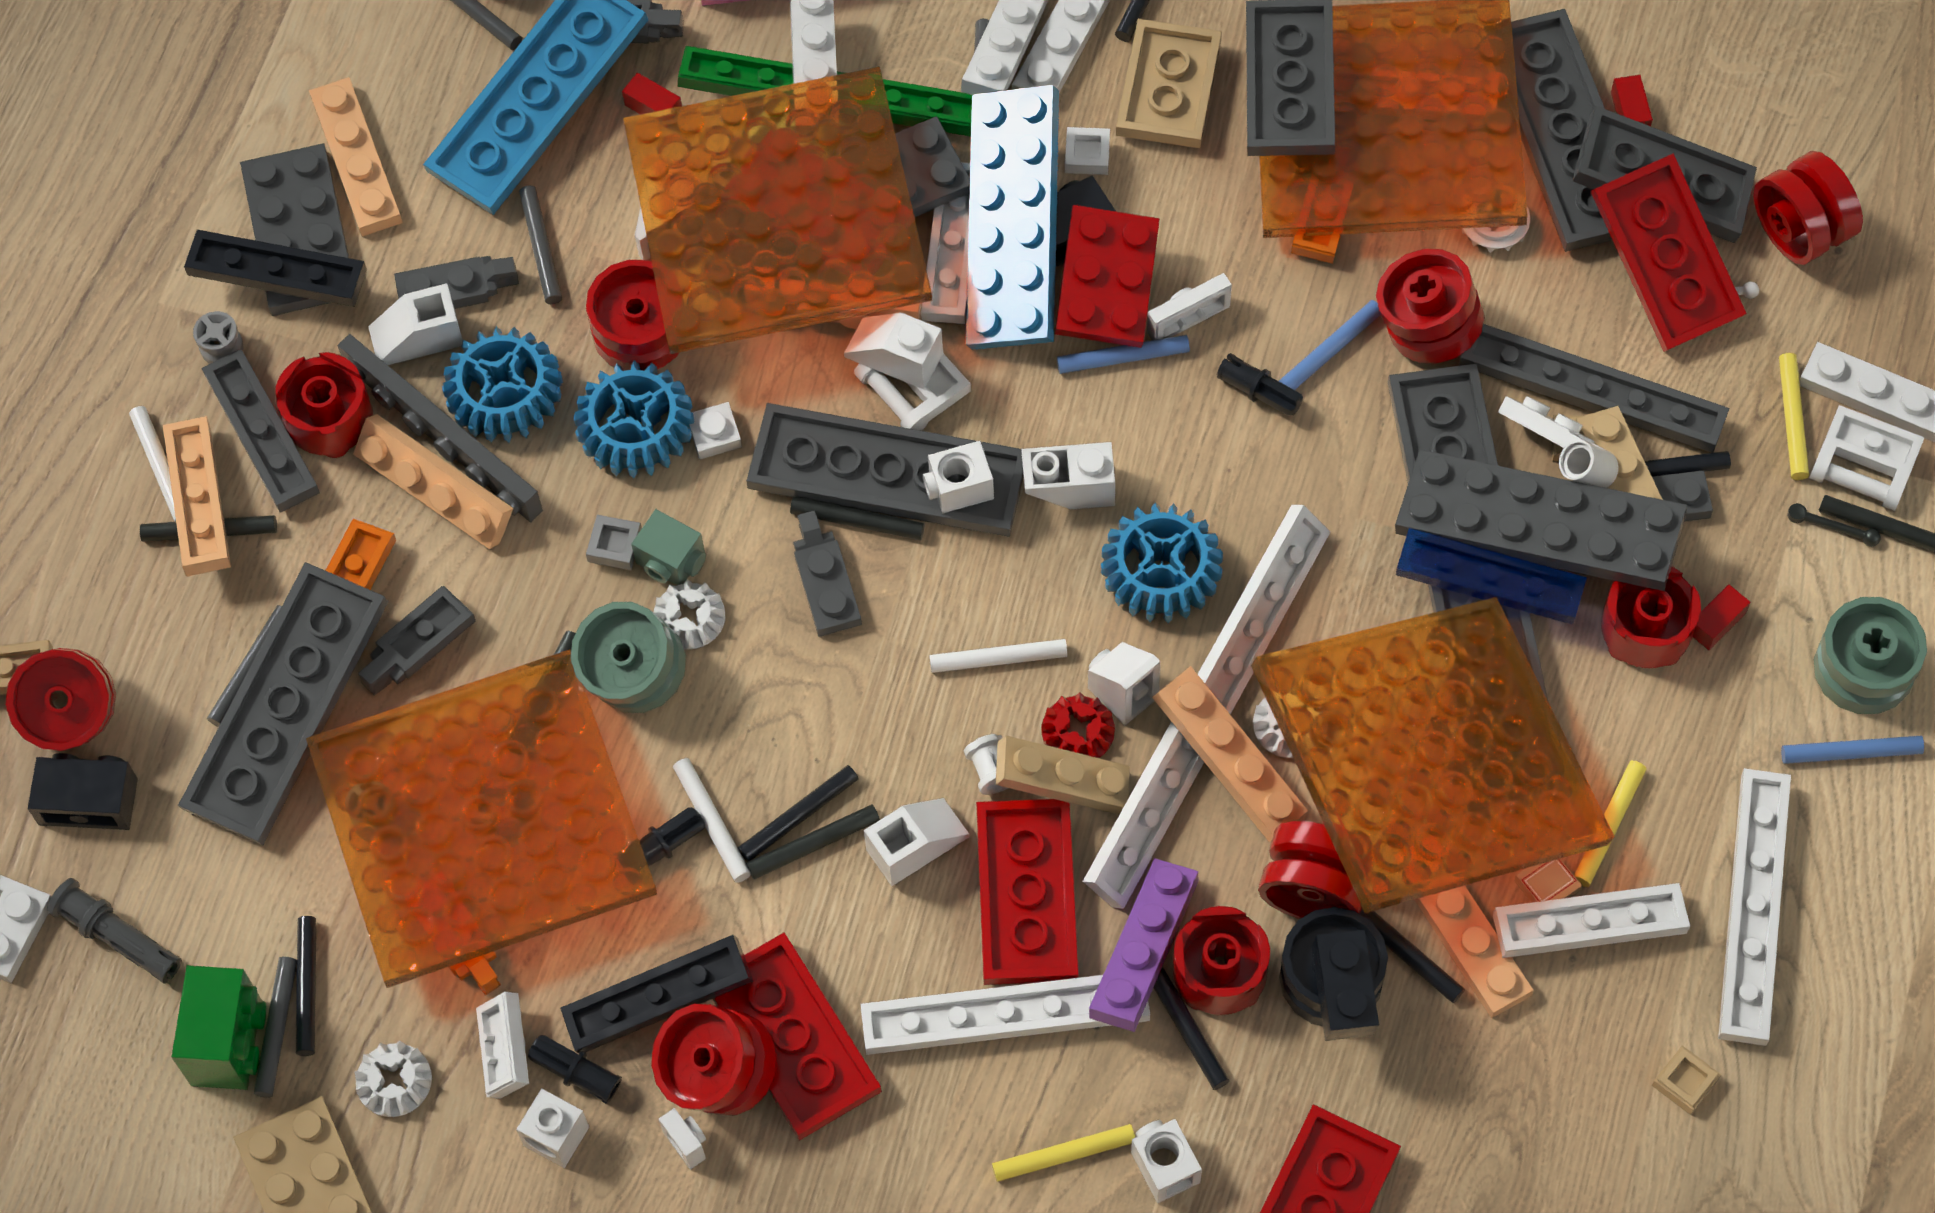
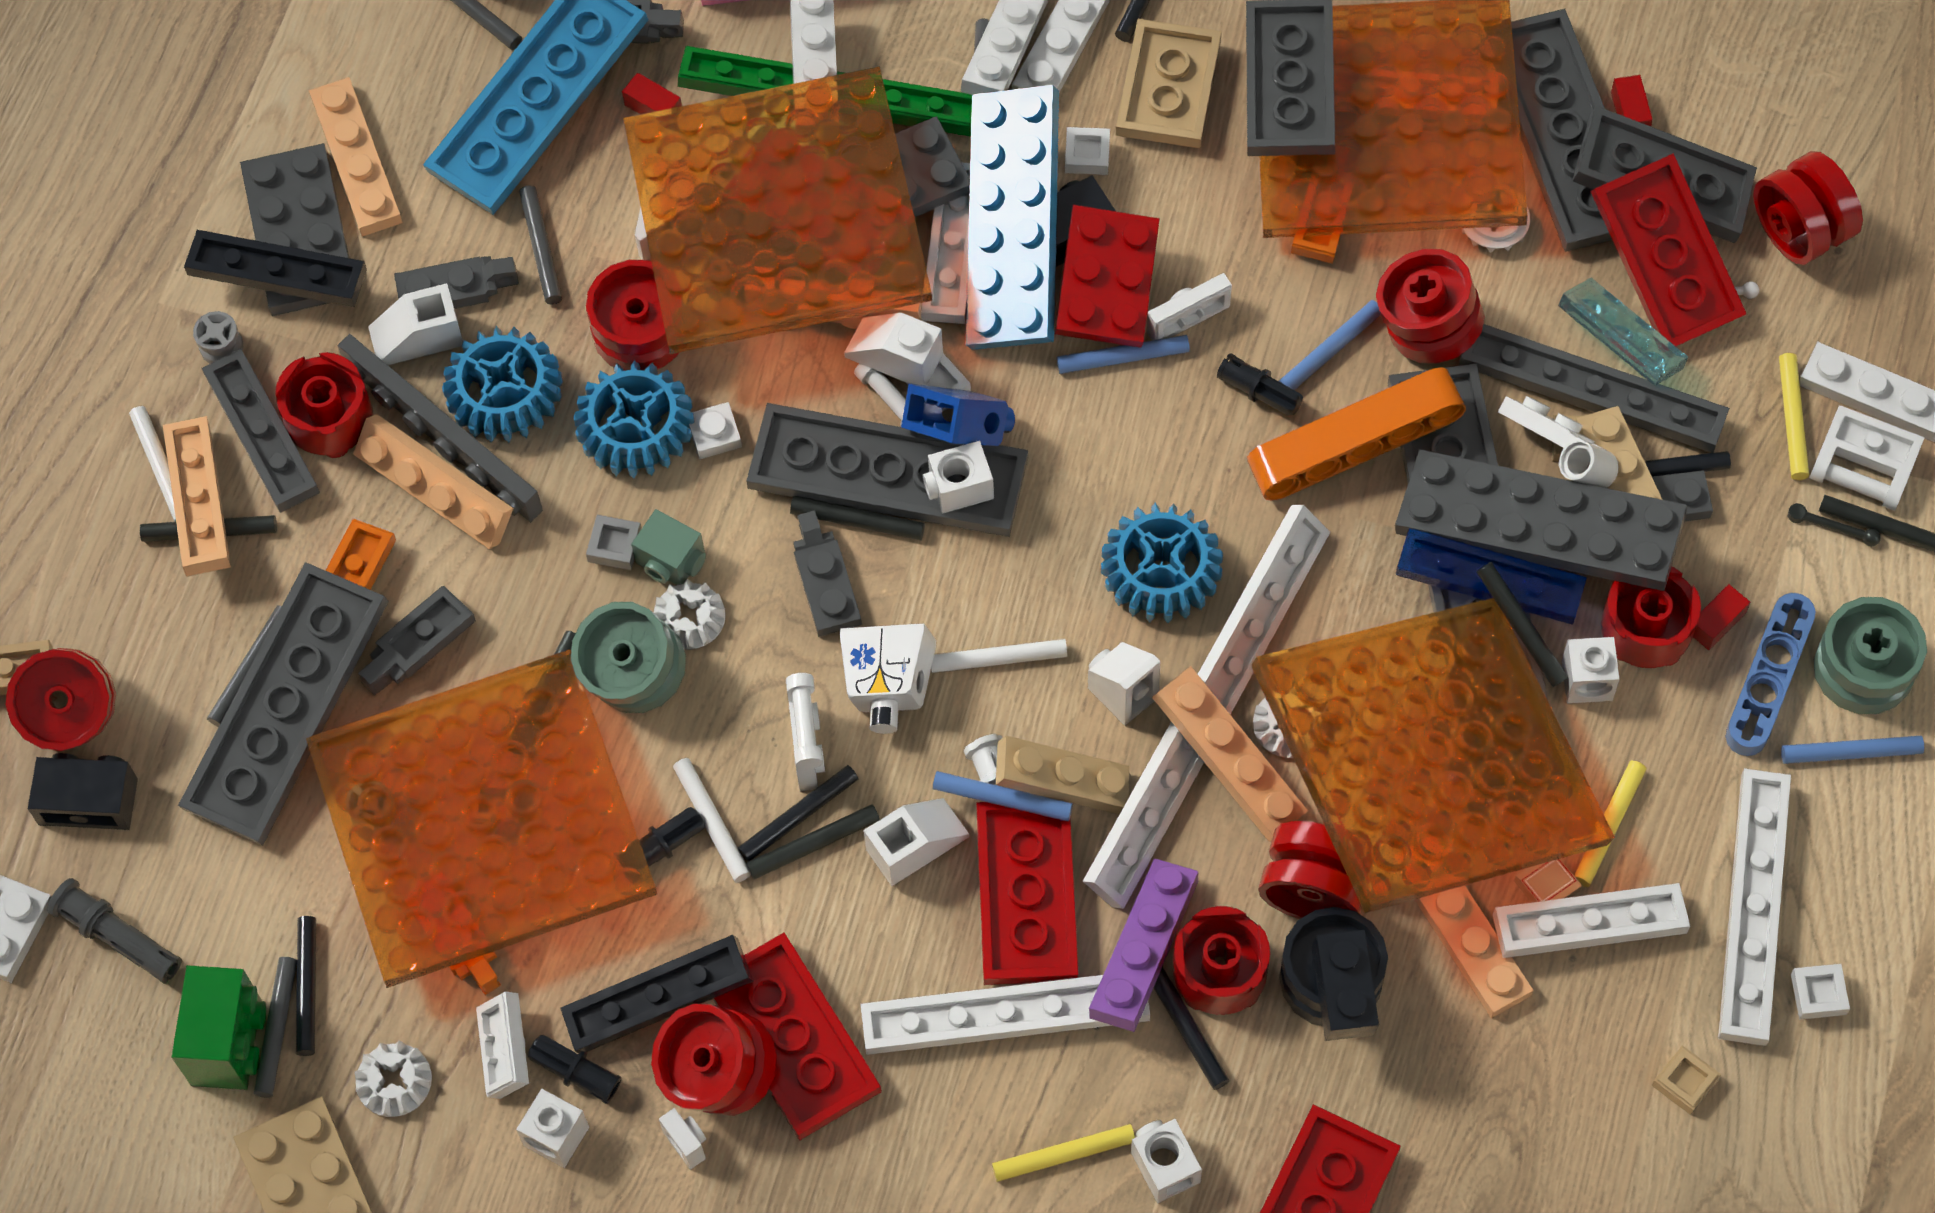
white slope [1021,442,1115,509] -> none
red gear [1041,692,1115,758] -> none
black bar [1360,902,1465,1003] -> none
none -> white plate [786,673,825,791]
none -> white torso [840,624,936,734]
none -> blue torso [901,384,1015,446]
none -> medium blue bar [933,771,1073,821]
none -> orange beam [1247,367,1466,501]
none -> pearl dark grey bar [1476,562,1568,687]
none -> clear light blue plate [1558,277,1688,386]
none -> white brick [1561,637,1620,704]
none -> medium blue beam [1725,593,1816,756]
none -> white plate [1791,964,1850,1020]

